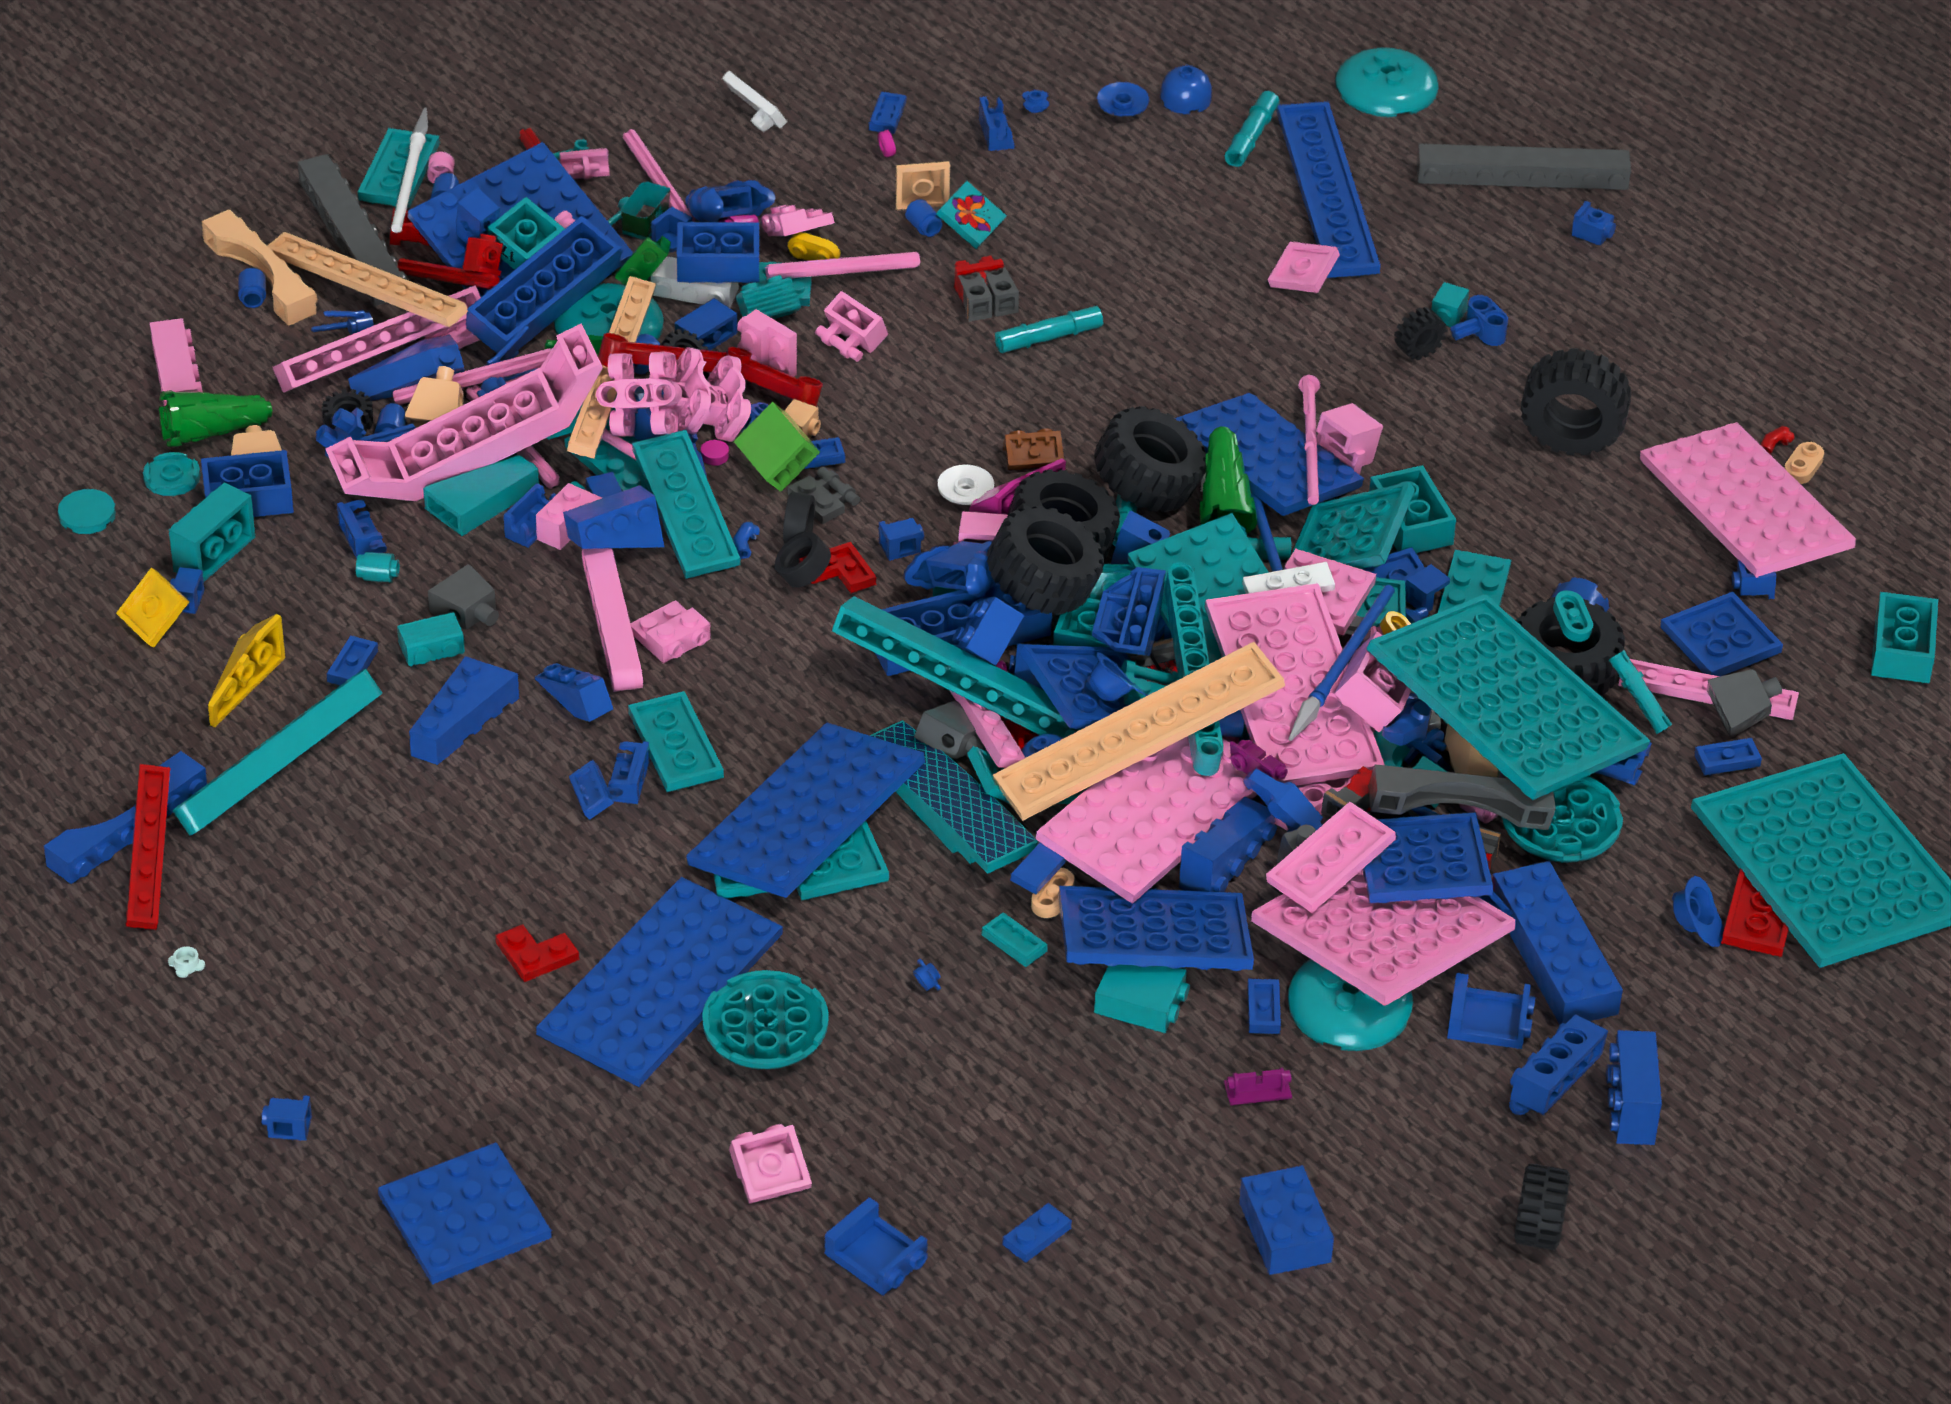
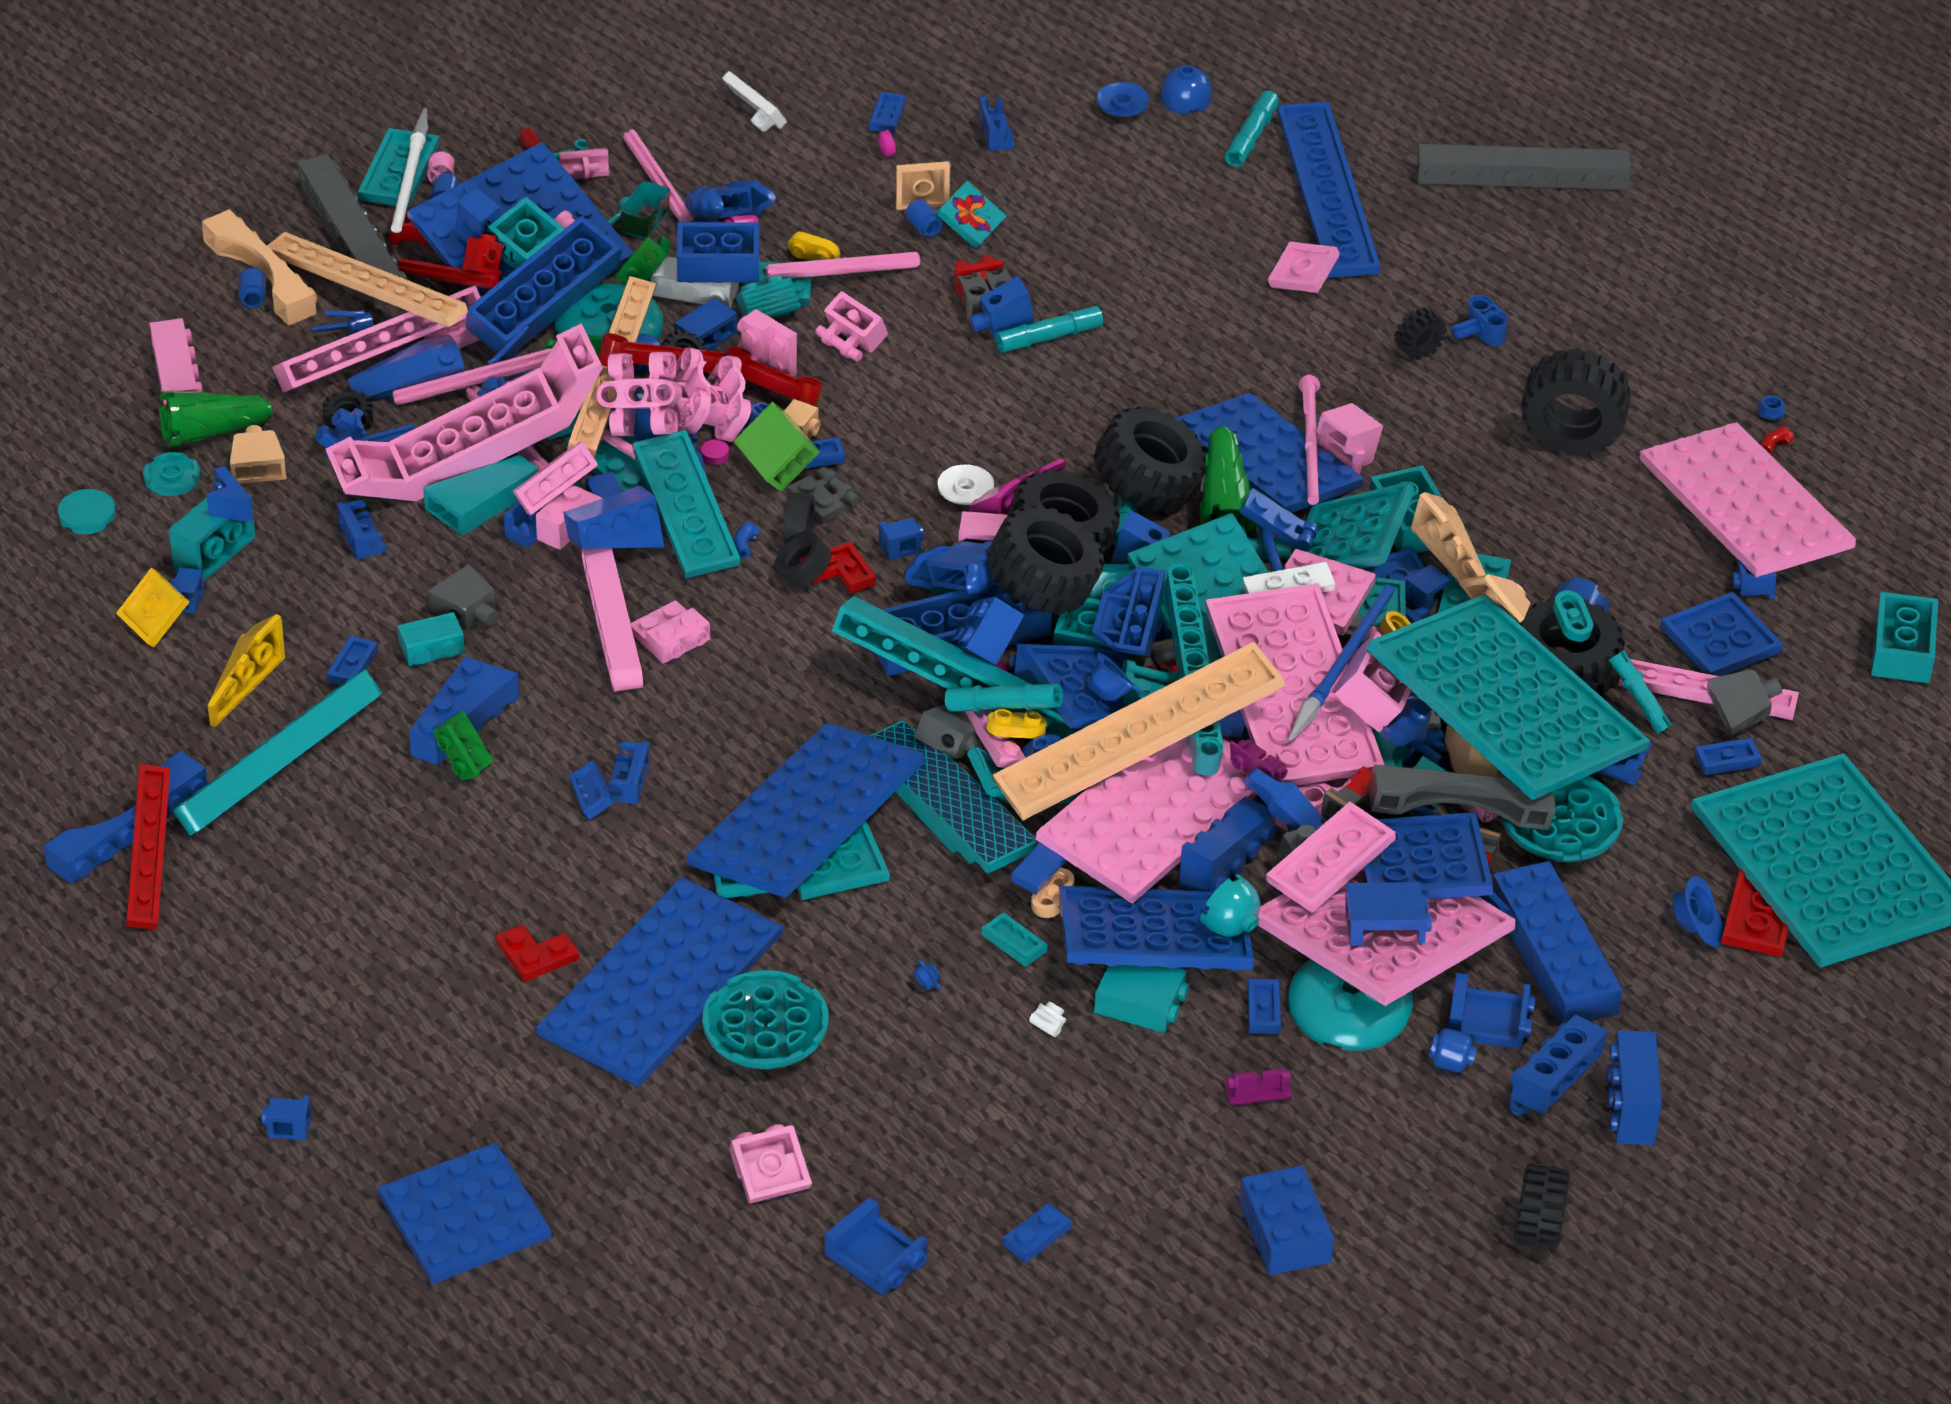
light aqua plate [168,947,205,978] -> none
blue brick [201,450,294,517] -> none
teal brick [356,552,400,582] -> none
blue brick [375,403,406,434] -> none
light nougat torso [405,366,464,428] -> none
blue slope [535,663,613,722] -> none
teal plate [628,691,724,792] -> none
blue panel [651,207,693,252] -> none
bright pink plate [761,205,834,236] -> none
dark orange bracket [1003,428,1064,470] -> none
blue plate [1022,90,1049,113] -> none
teal brick [1335,47,1439,117] -> none
teal brick [1431,282,1469,327] -> none
blue brick [1572,201,1616,246] -> none
light nougat plate [1784,442,1824,484] -> none
none -> blue slope [207,466,253,522]
none -> green bracket [432,710,494,781]
none -> bright pink plate [512,442,598,515]
none -> teal piece [945,683,1063,712]
none -> blue torso [969,276,1034,339]
none -> yellow plate [986,709,1047,739]
none -> white plate [1029,1001,1067,1037]
none -> teal cylinder [1200,874,1260,938]
none -> blue plate [1239,488,1318,552]
none -> blue panel [1345,882,1432,946]
none -> light nougat wedge [1411,492,1486,583]
none -> blue head [1428,1028,1477,1073]
none -> light nougat slope [1459,574,1531,623]
none -> blue plate [1758,395,1786,420]

